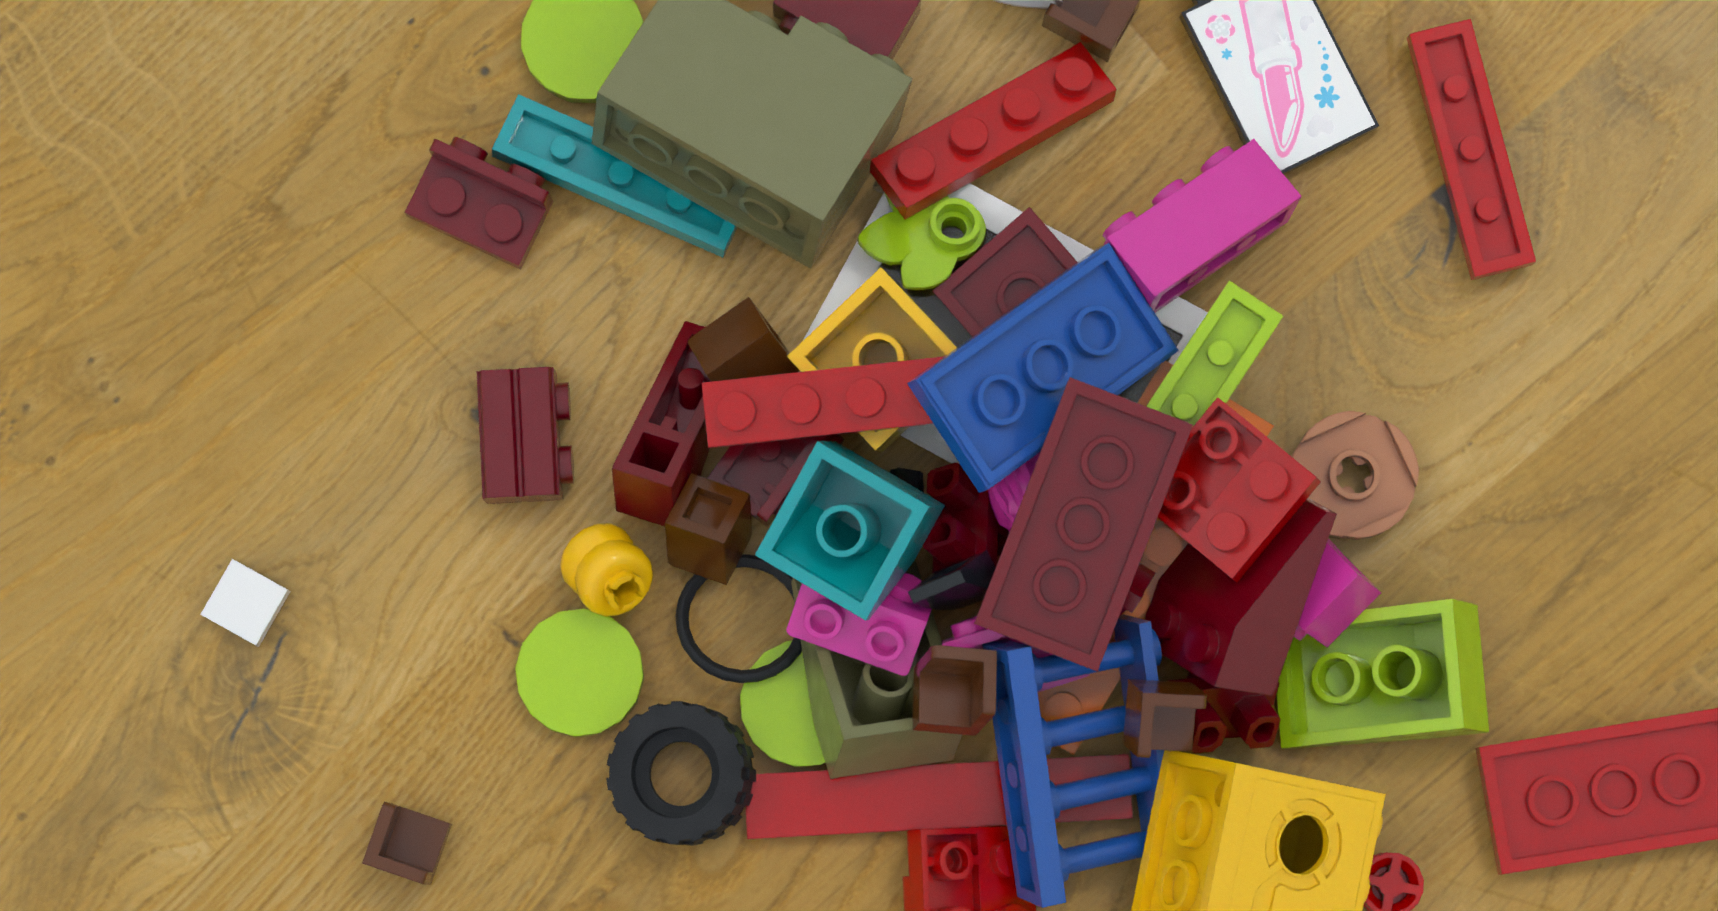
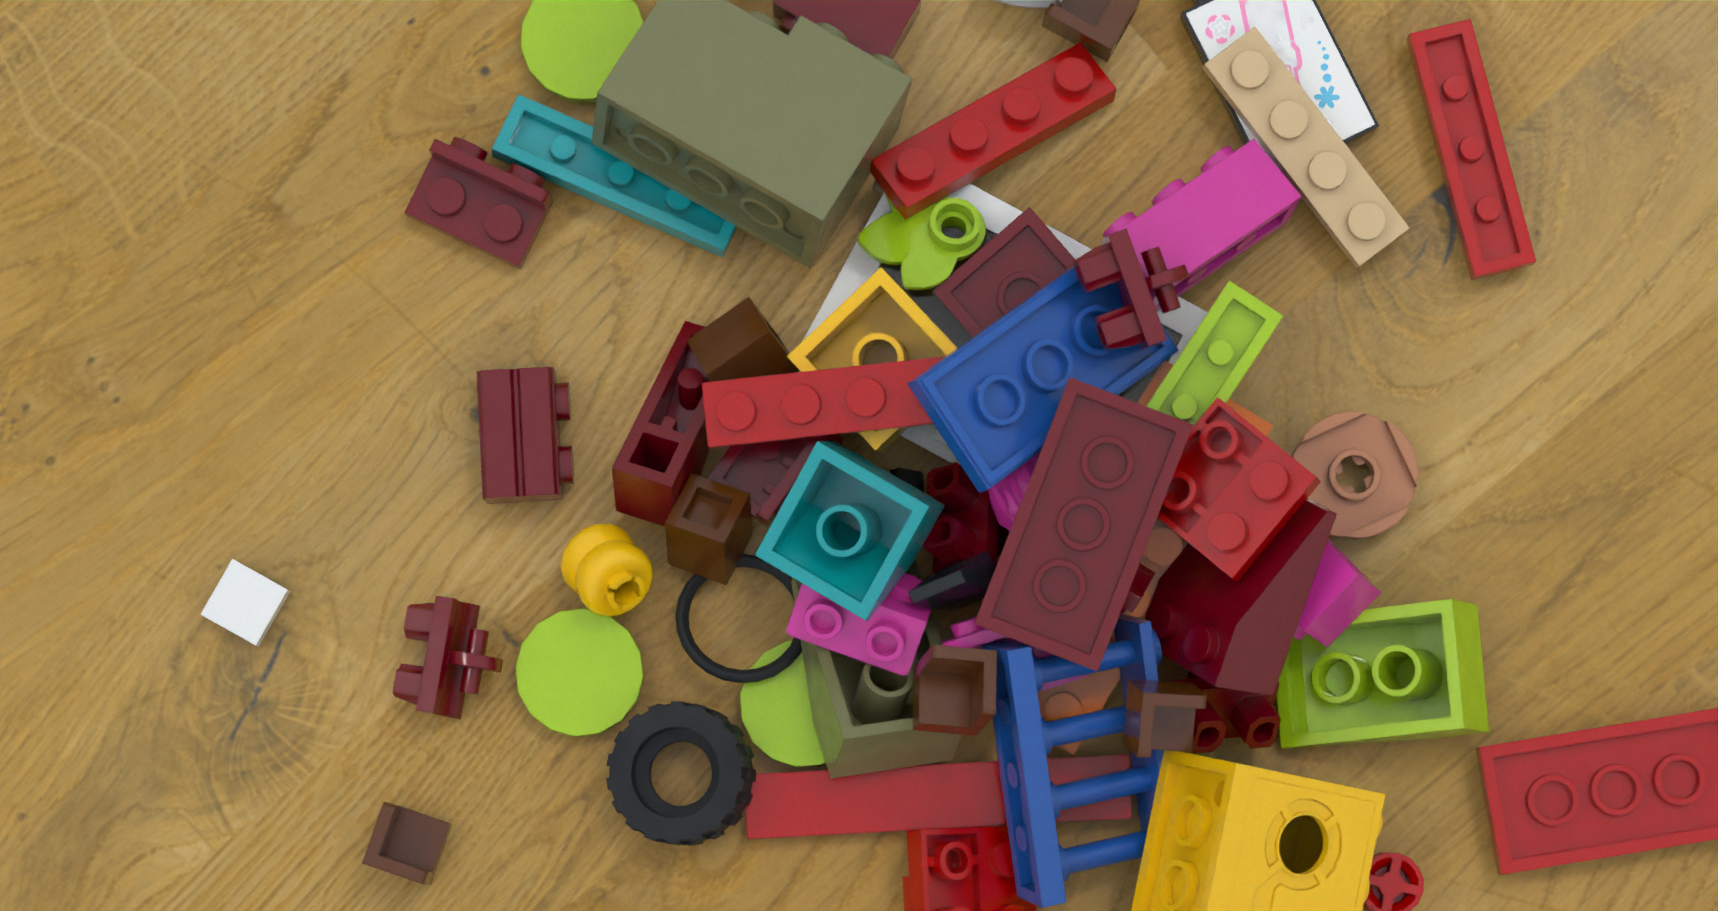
none -> dark red hips [393,596,503,719]
none -> dark red hips [1073,228,1190,351]
none -> tan plate [1202,26,1409,269]

